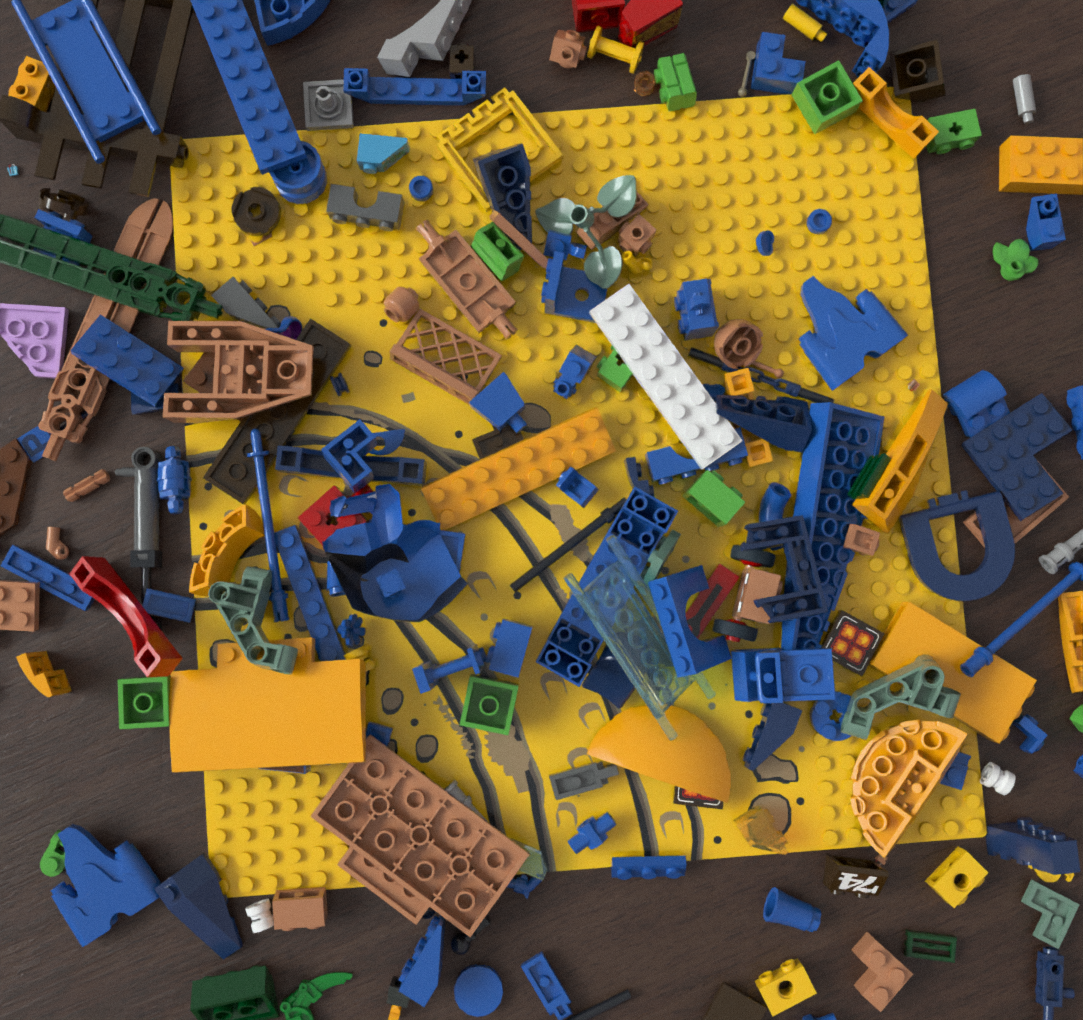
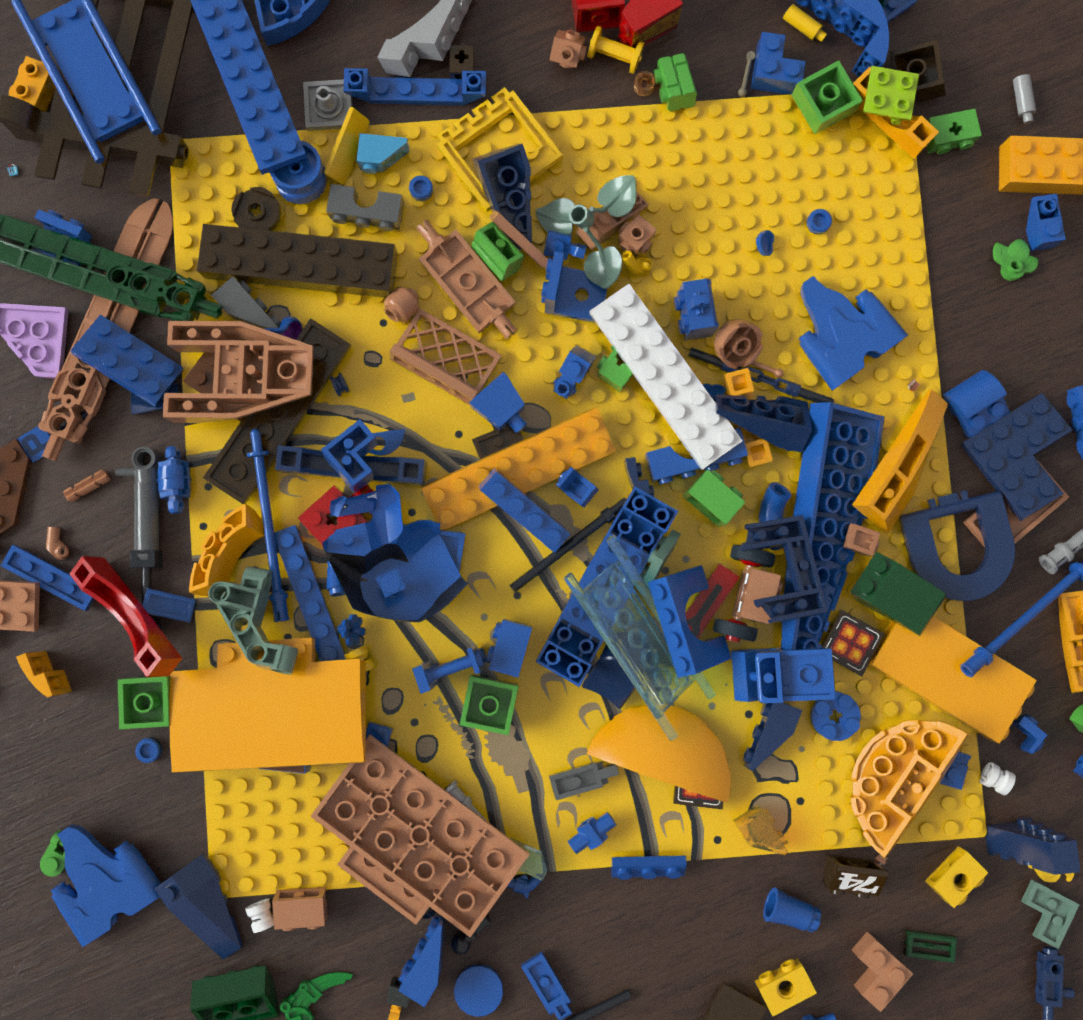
dark brown plate [38,188,90,220] -> none
sand green connector [841,654,961,740] -> none
dark green tile [847,453,891,499] -> none
none -> blue tile [135,737,162,763]
none -> dark brown brick [197,224,398,298]
none -> yellow slope [324,107,370,186]
none -> blue brick [479,467,571,553]
none -> dark green slope [850,552,947,636]
none -> lime hinge [863,66,919,125]

